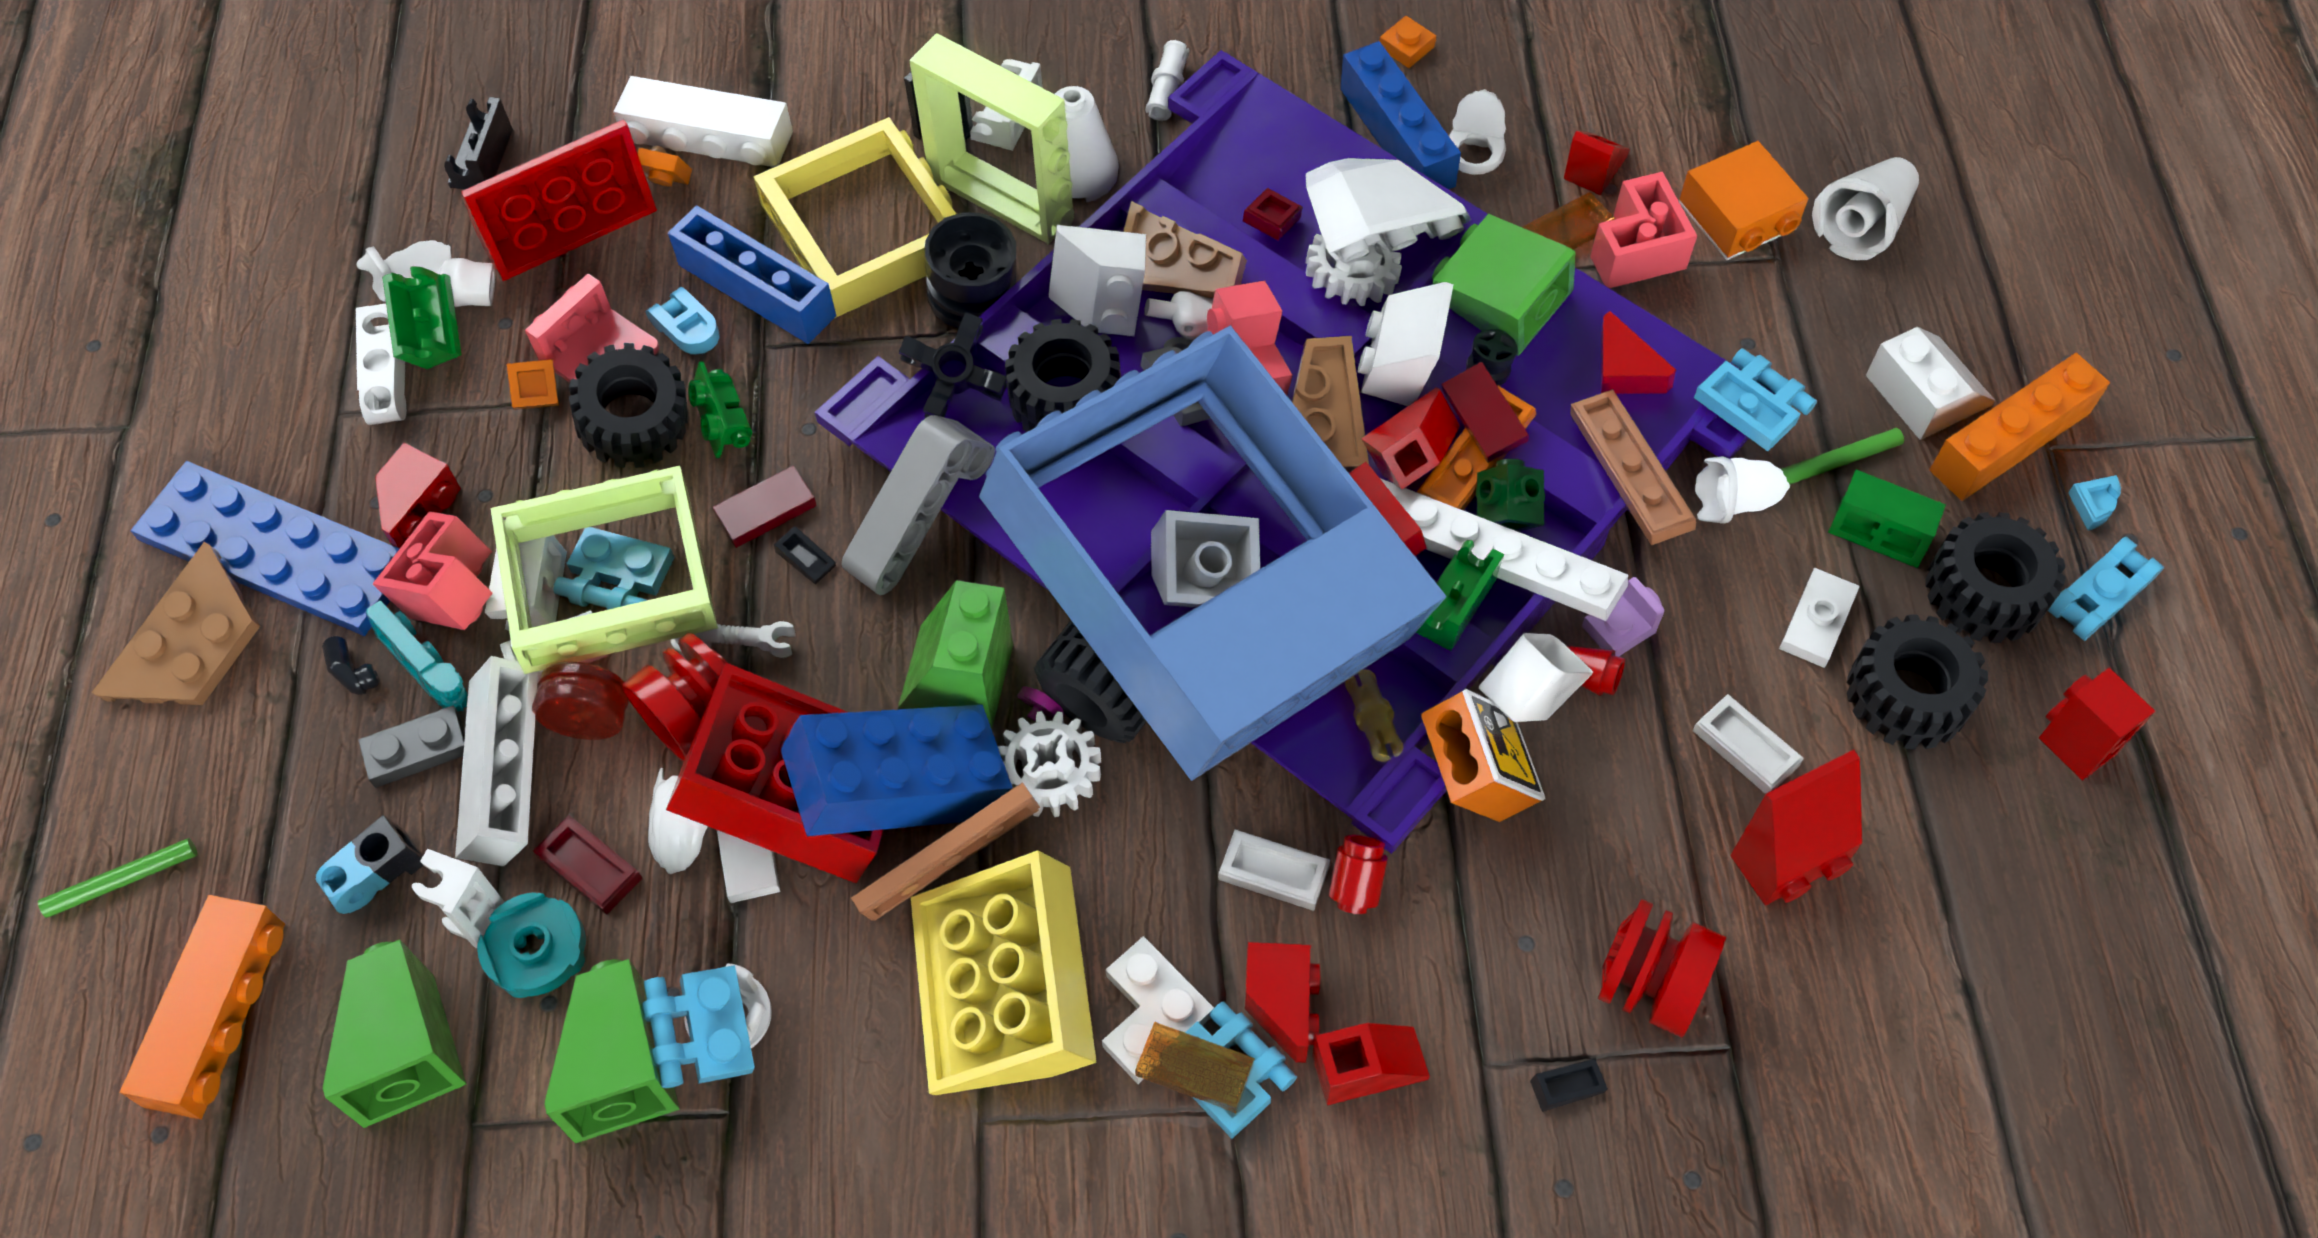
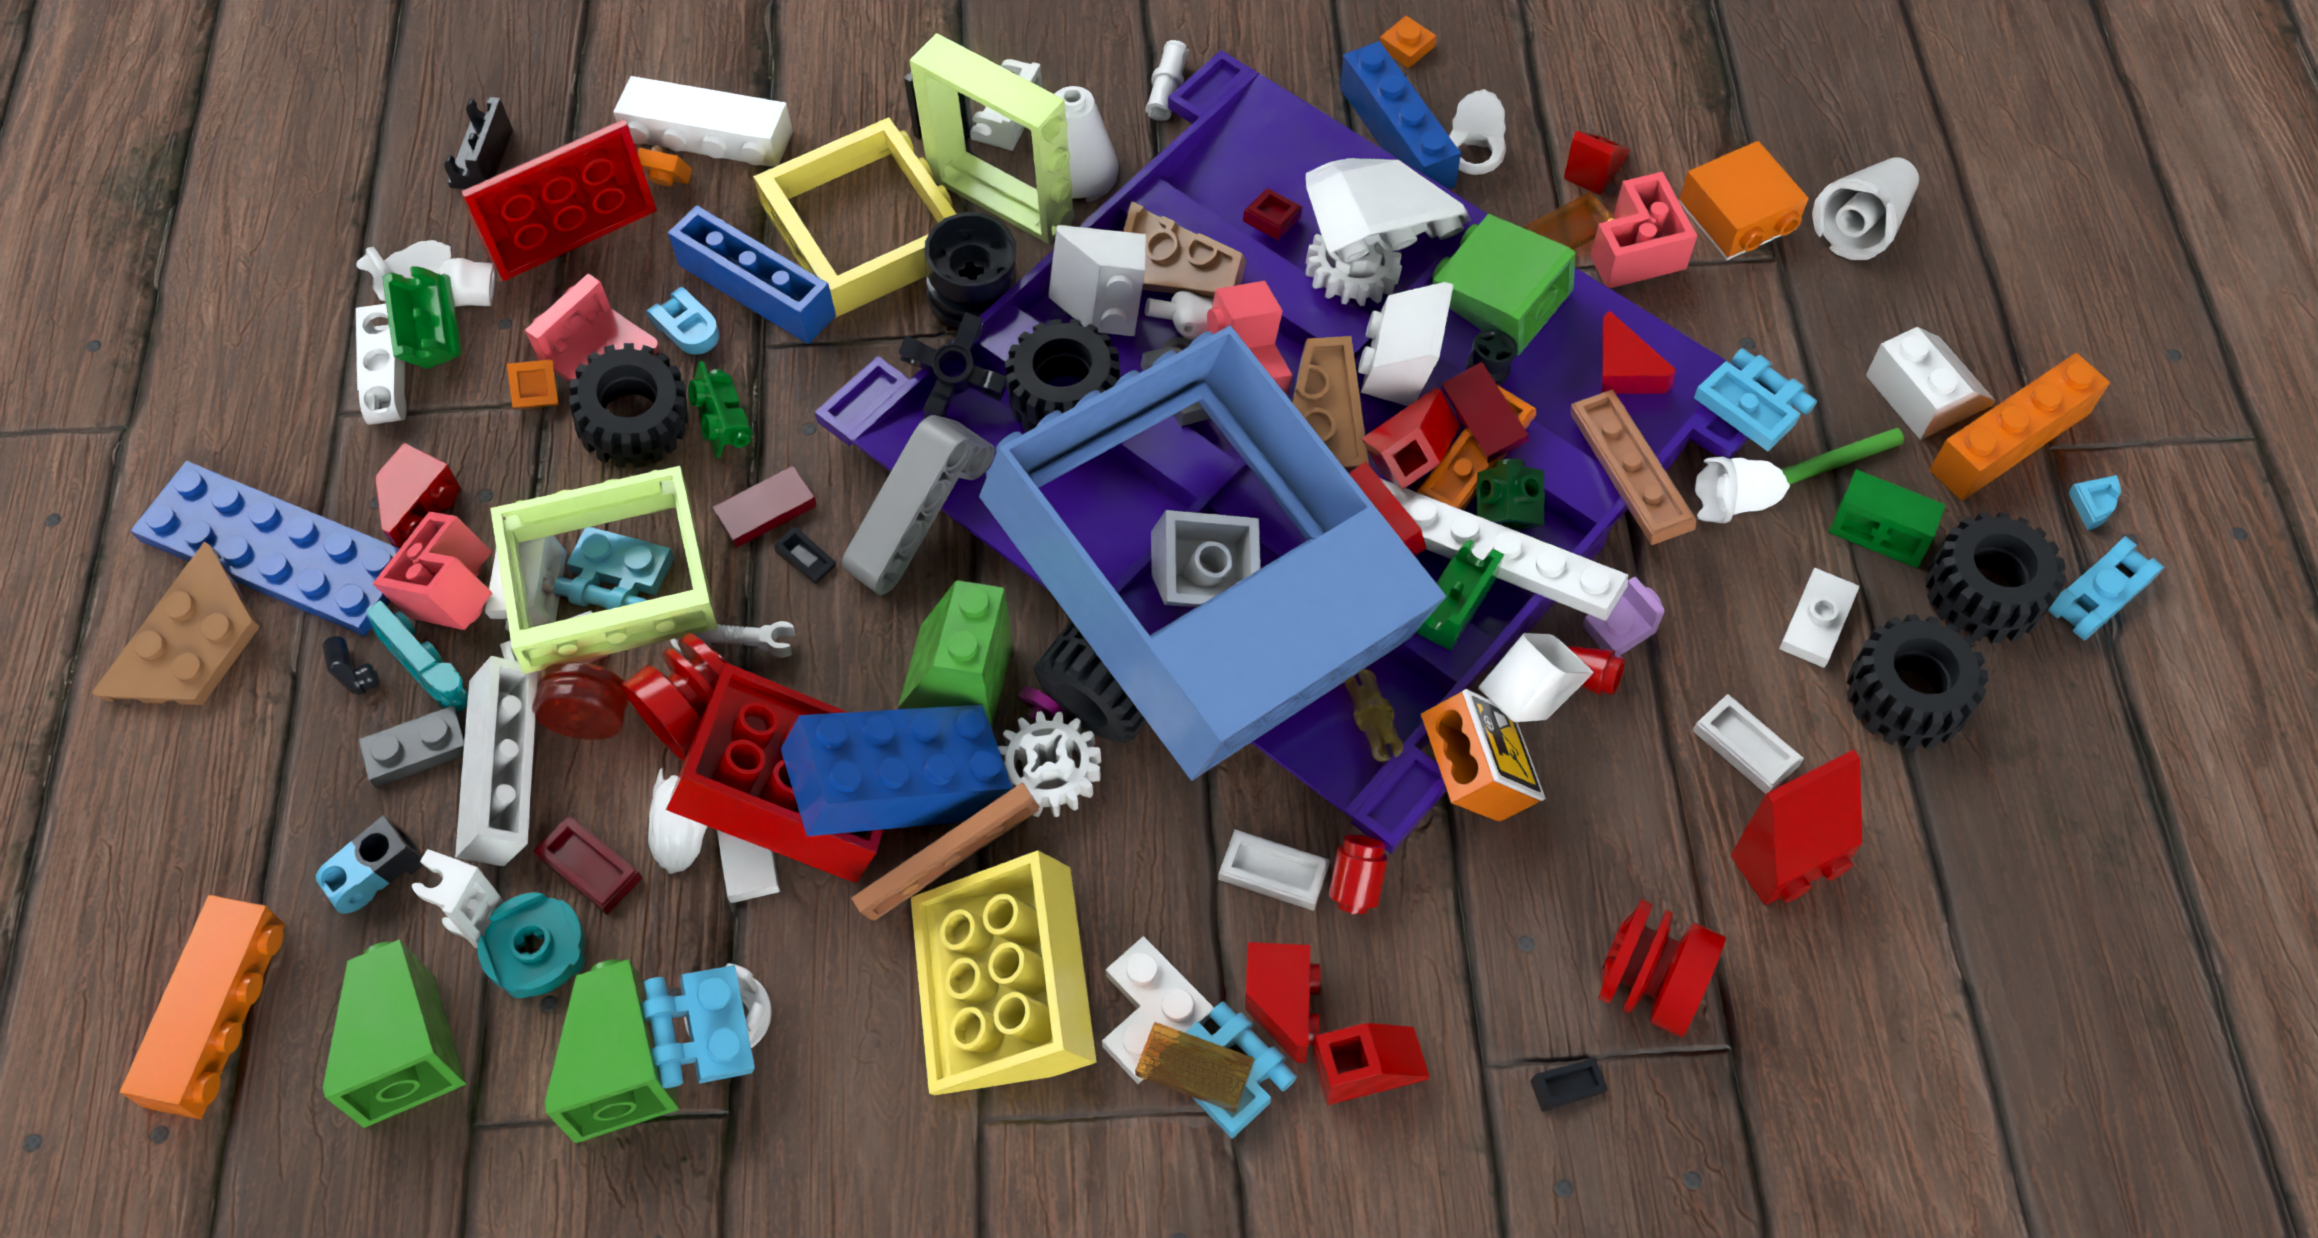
bright green bar [38,838,197,918] -> none
red brick [2039,667,2156,781] -> none

